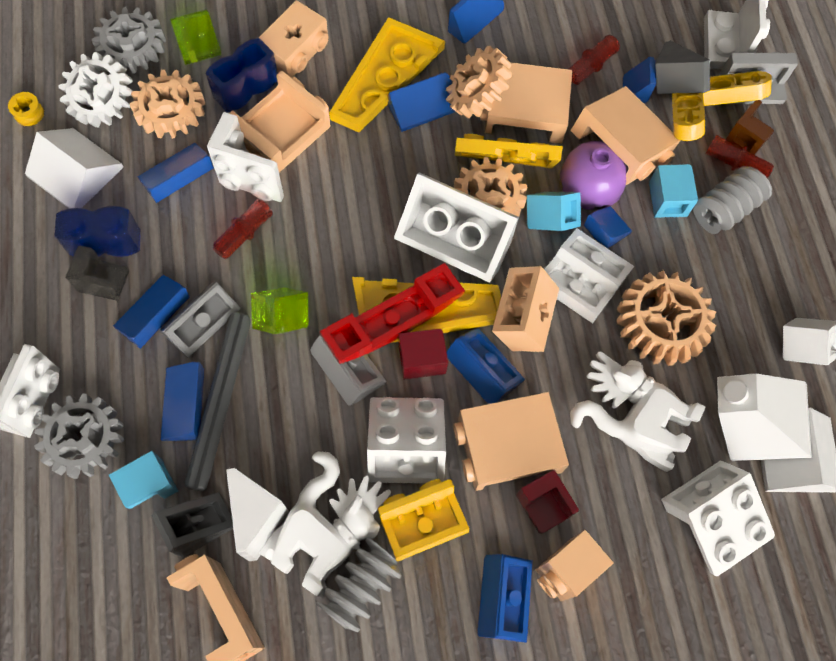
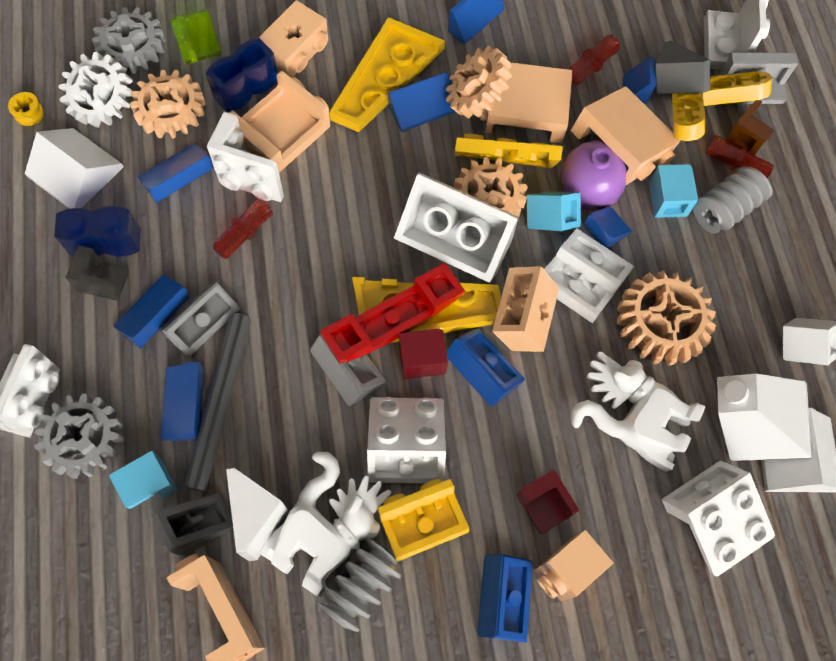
clear neon green panel [251,288,309,334] -> none
light nougat panel [453,392,569,491] -> none

